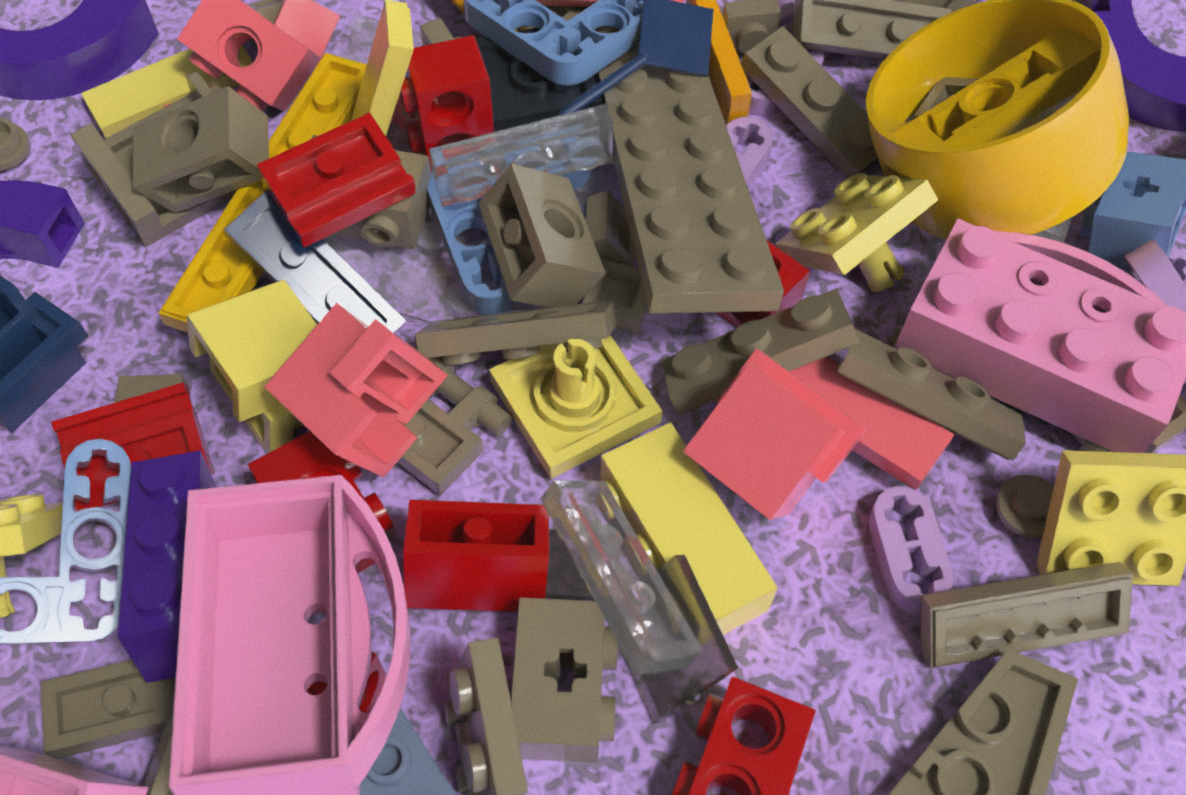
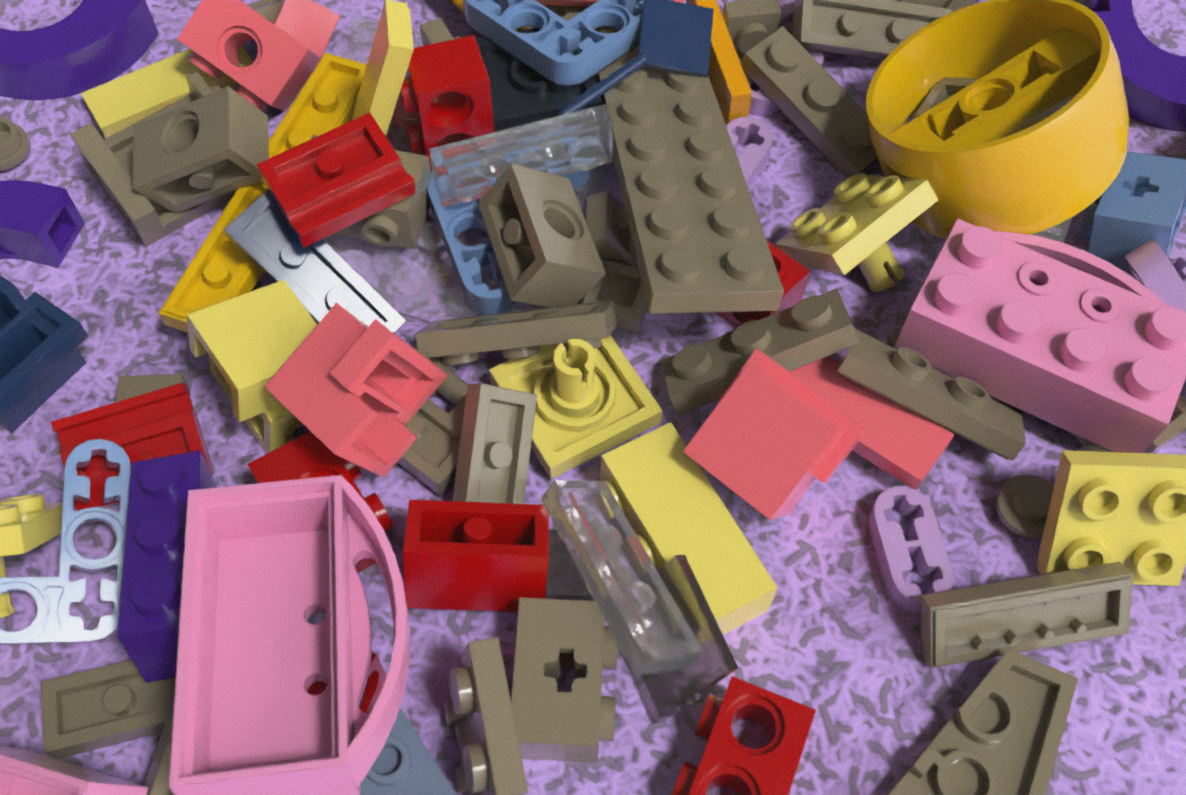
none -> dark tan plate [453,383,537,504]

